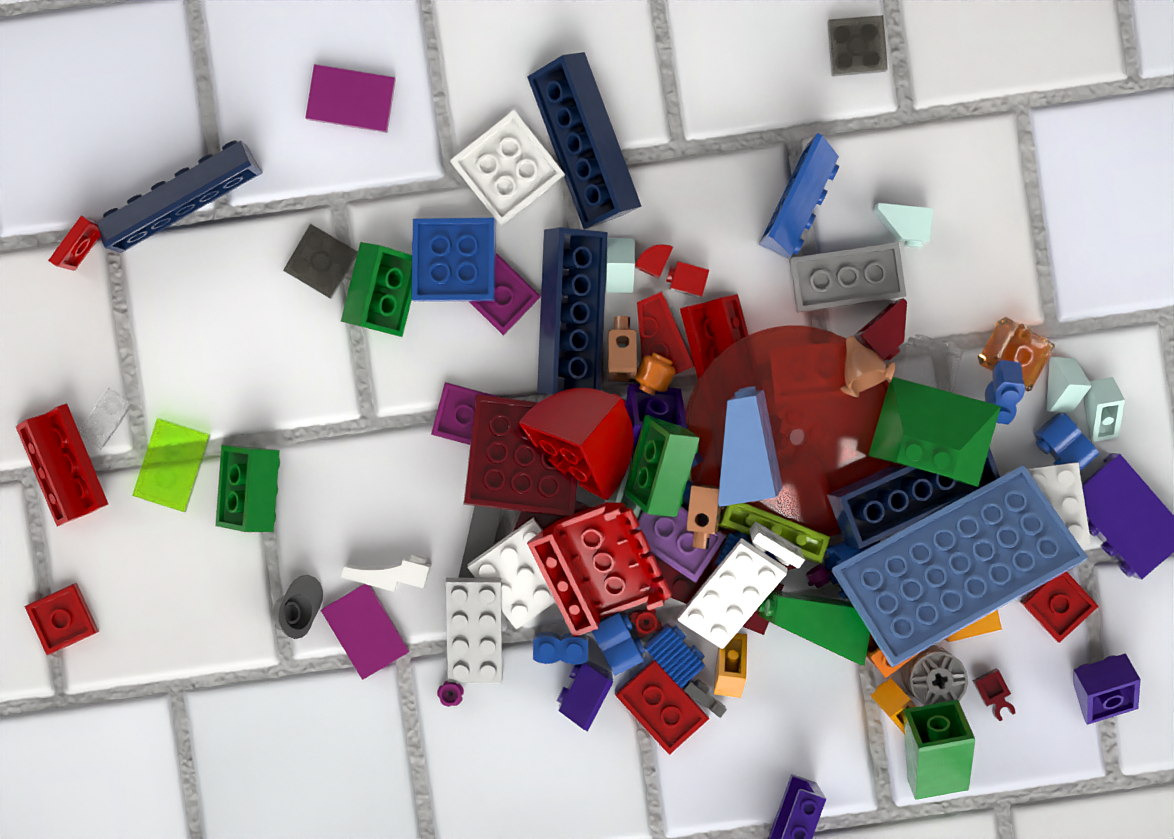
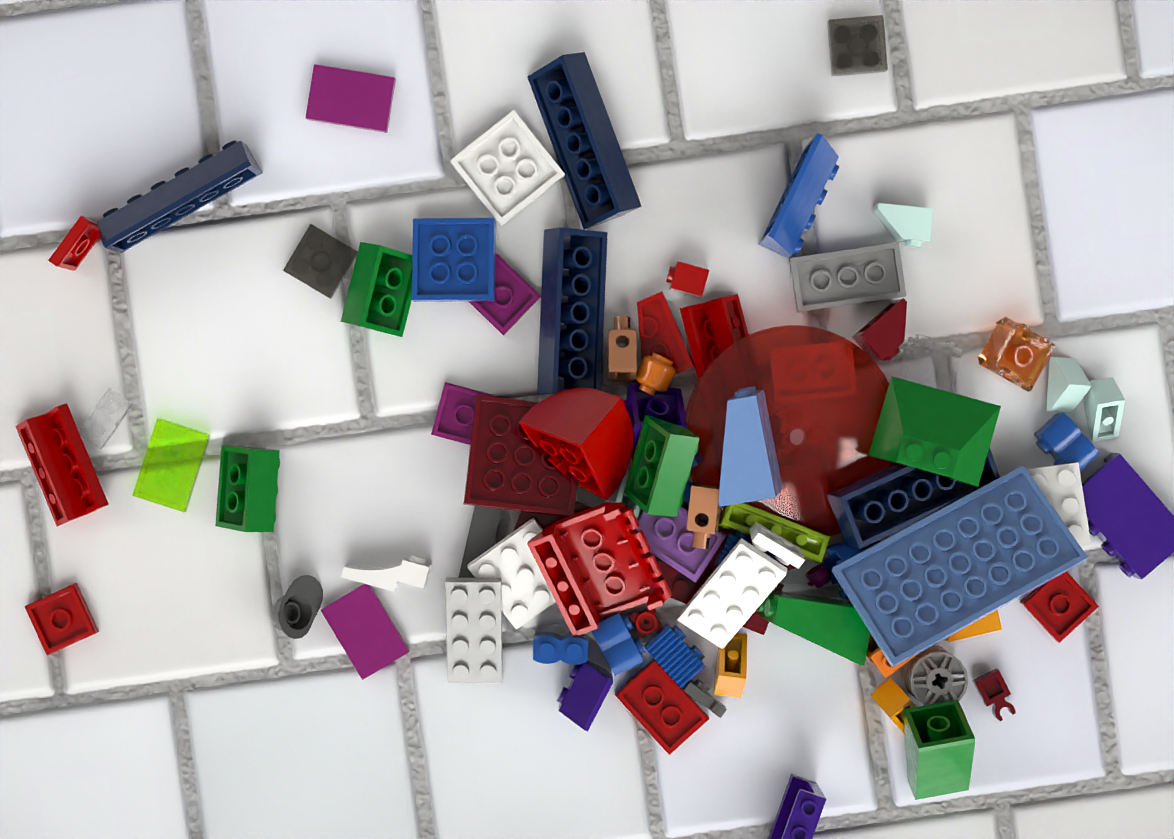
magenta plate [437,680,464,707] -> none
light aqua slope [606,238,635,293] -> none
red brick [635,244,673,279] -> none
nougat hat [840,336,895,397] -> none
blue brick [985,360,1025,425] -> none
dark purple slope [1073,653,1141,725] -> none

